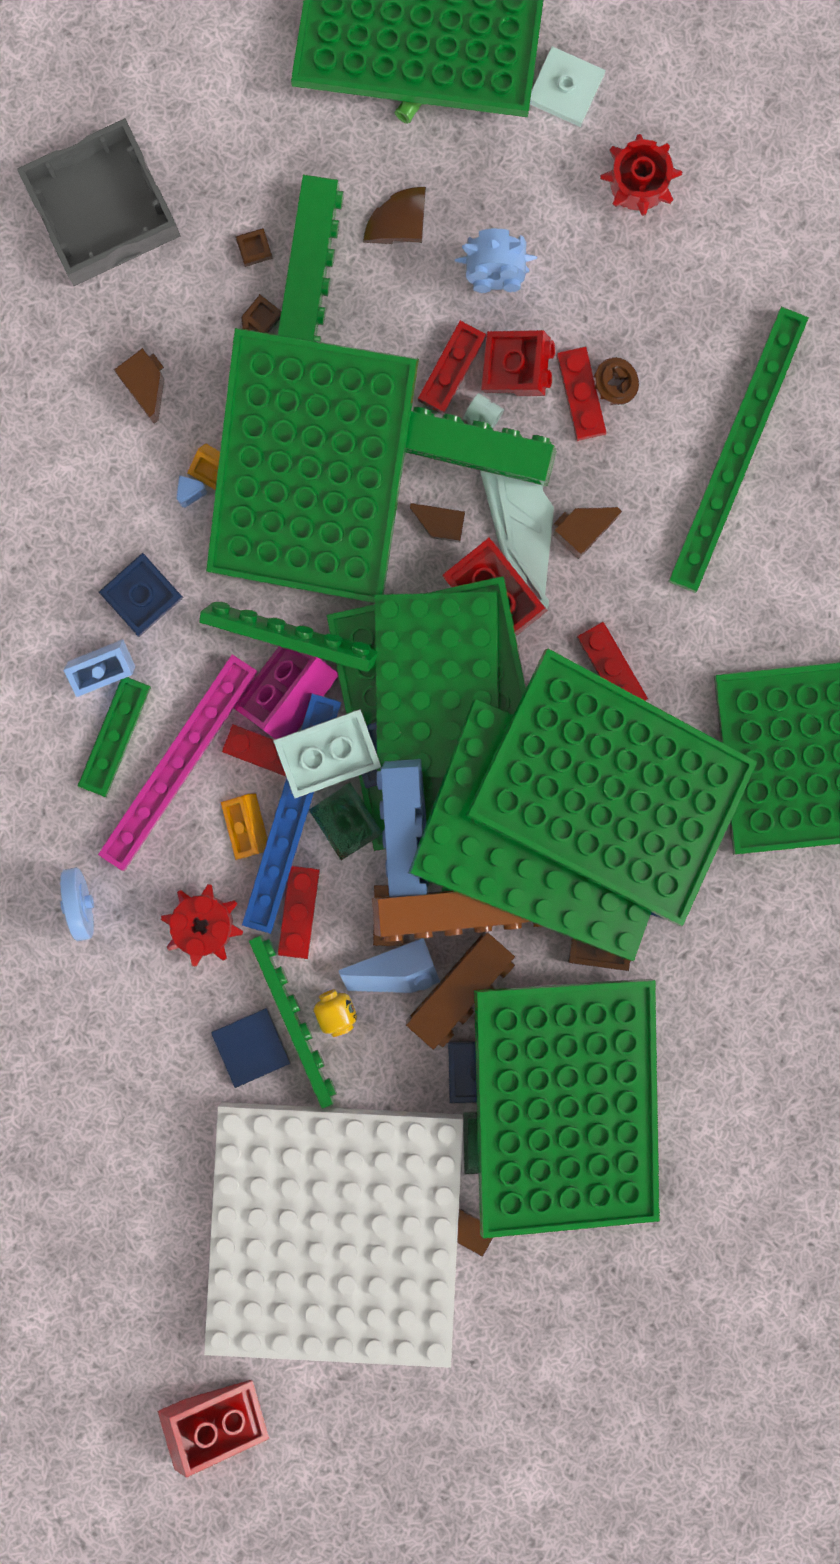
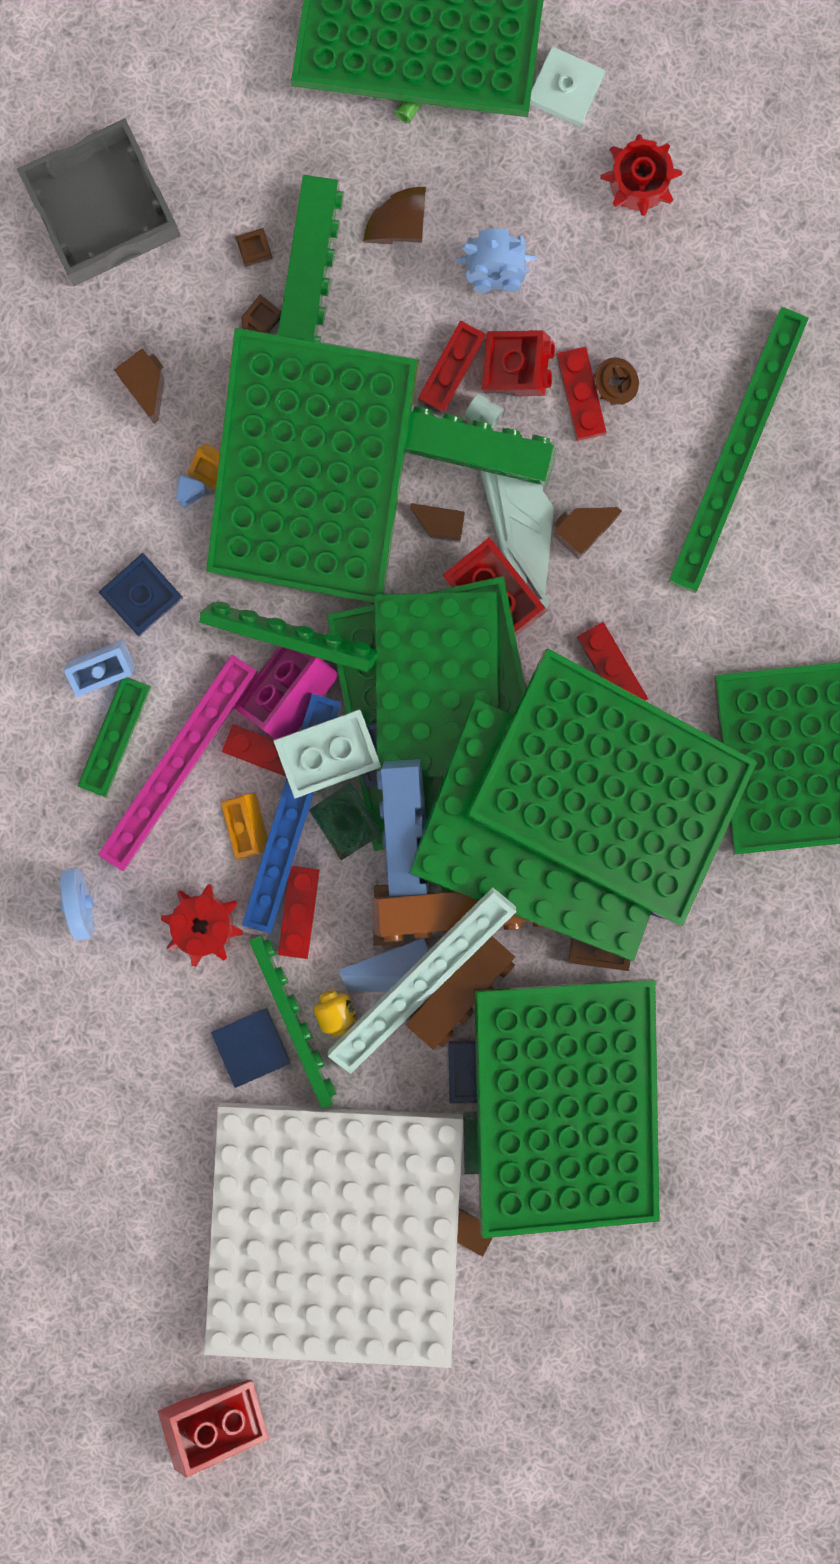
none -> light aqua plate [328,887,516,1074]

